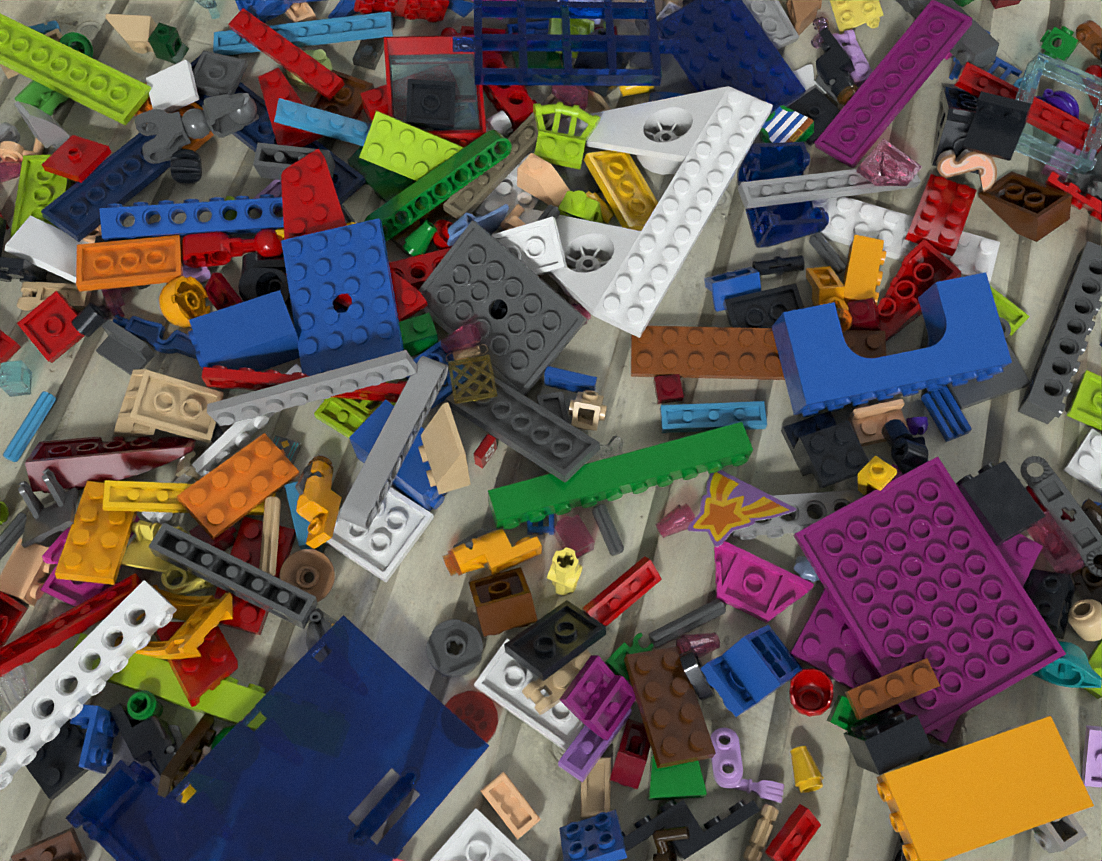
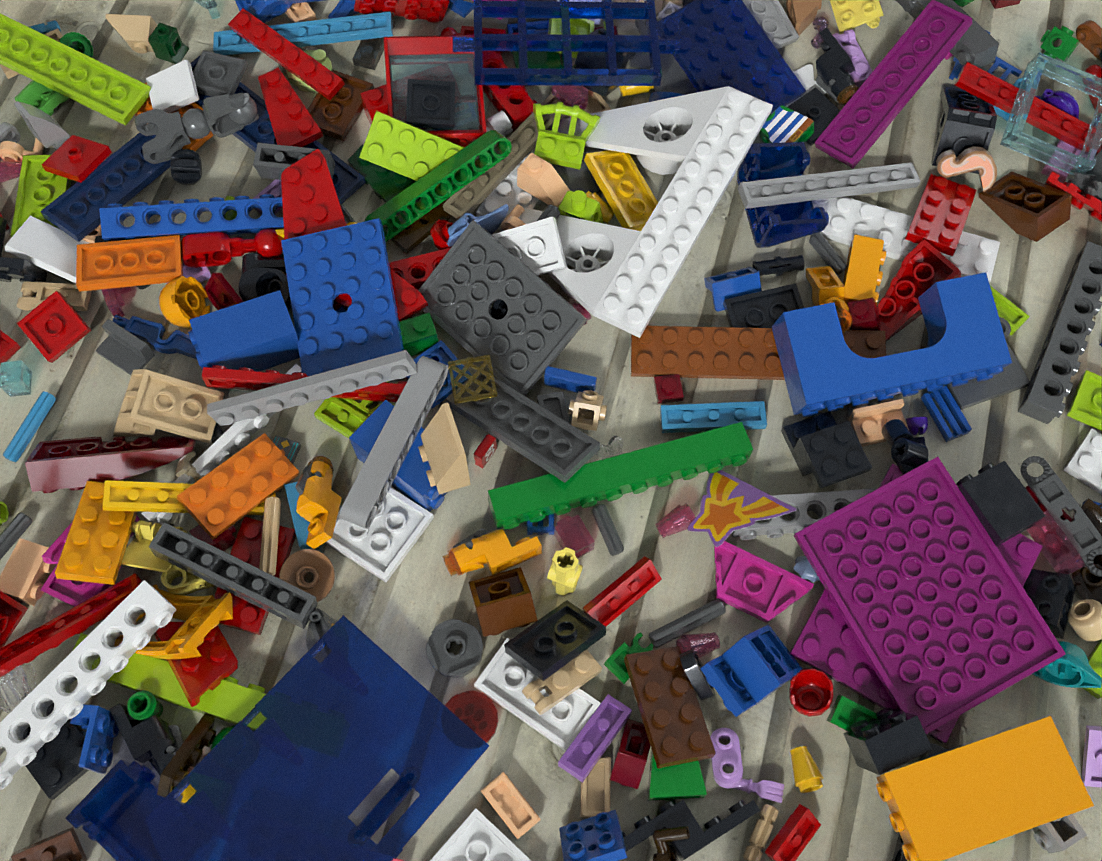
dark grey plate [18,469,78,548] -> none
black piece [71,303,111,337] -> none
dark azure plate [274,98,371,146] -> none
green cone [403,220,438,256] -> none
clear pink cone [441,323,481,353] -> none
tan piece [446,344,488,363] -> none
magenta slope [559,655,636,740] -> none
dark orange plate [845,658,940,720] -> none
clear pink plate [856,138,922,186] -> none
yellow bracket [858,455,897,495] -> none
black bracket [963,91,1031,161] -> none

